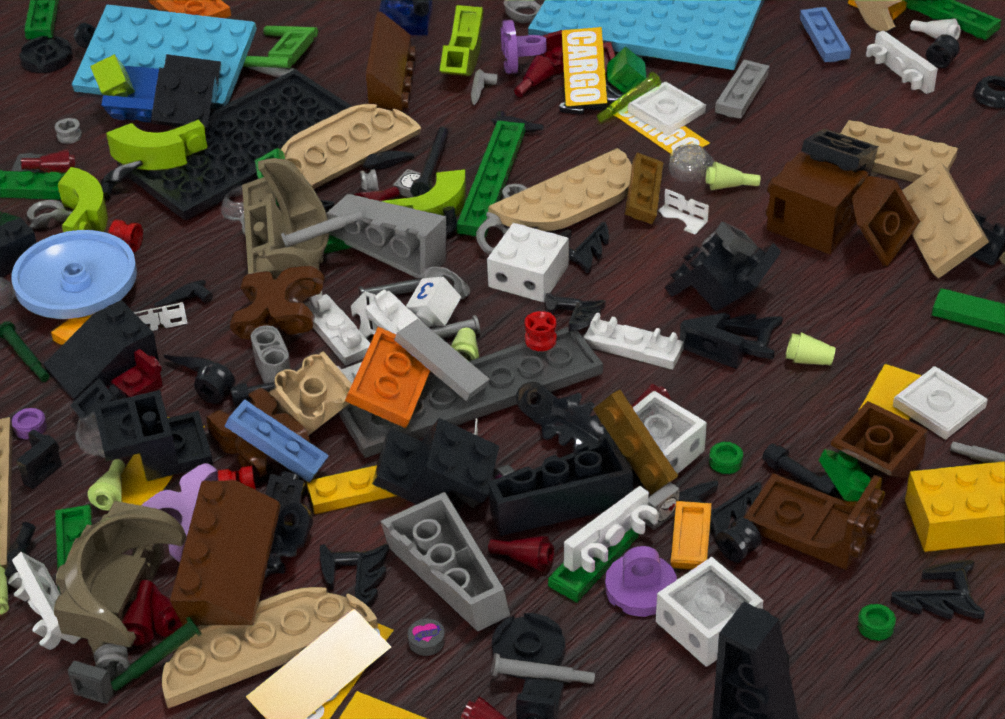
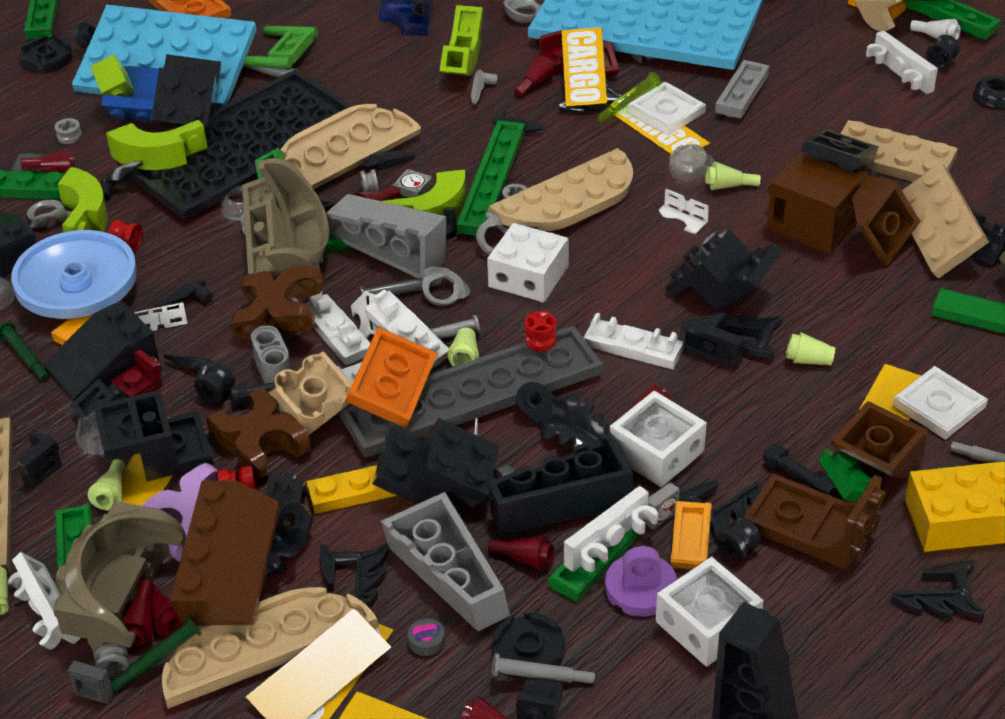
black bar [5,522,36,576] -> none
medium lavender tile [12,408,47,439] -> none
medium blue plate [224,399,329,483] -> none
light grey piece [281,210,363,248] -> none
reddish brown slope [366,12,416,113] -> none
light grey tile [394,319,490,401] -> none
white brick [406,277,461,327] -> none
black bar [410,127,449,197] -> none
medium lavender tile [501,20,547,75] -> none
black piece [545,293,606,331] -> none
black piece [557,222,609,273] -> none
pearl gold plate [593,389,678,495] -> none
green panel [607,46,647,96] -> none
pearl gold plate [625,152,663,224] -> none
green tile [709,442,743,474] -> none
dark grey plate [715,221,758,257] -> none
medium blue plate [800,7,851,62] -> none
green tile [857,604,896,641] -> none

